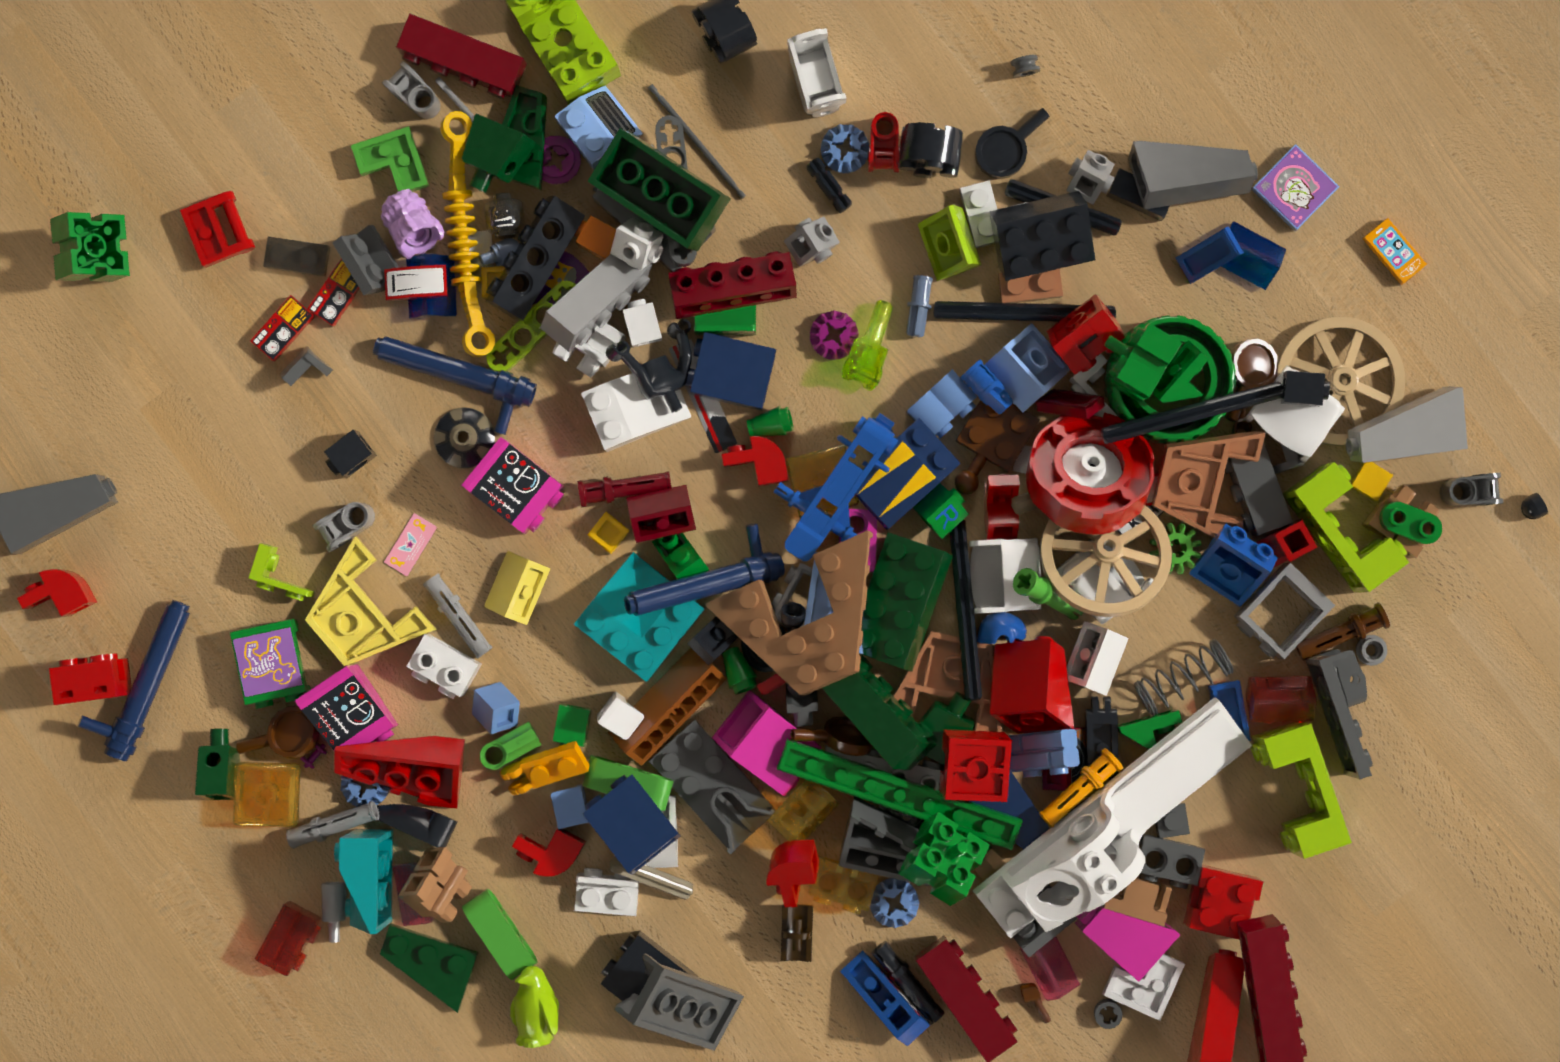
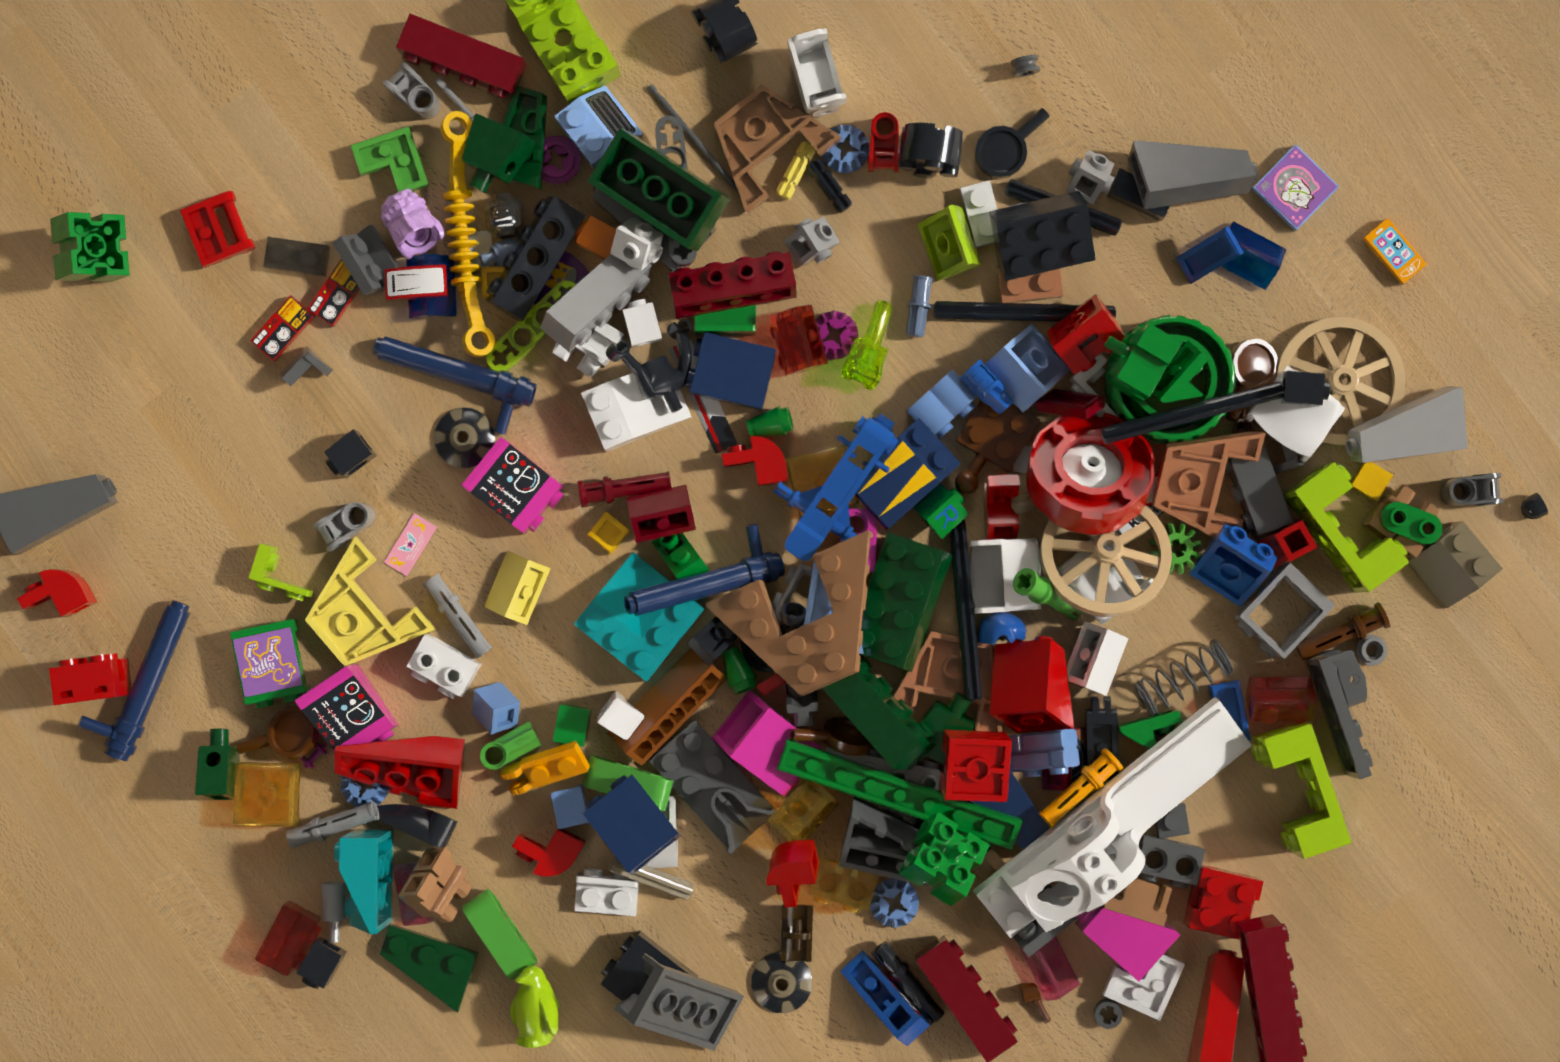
none -> black brick [296,937,347,989]
none -> medium nougat wing [714,84,842,214]
none -> dish [751,951,812,1013]
none -> clear red brick [769,304,828,376]
none -> light yellow axle [776,141,815,200]
none -> dark tan slope [1408,521,1503,608]

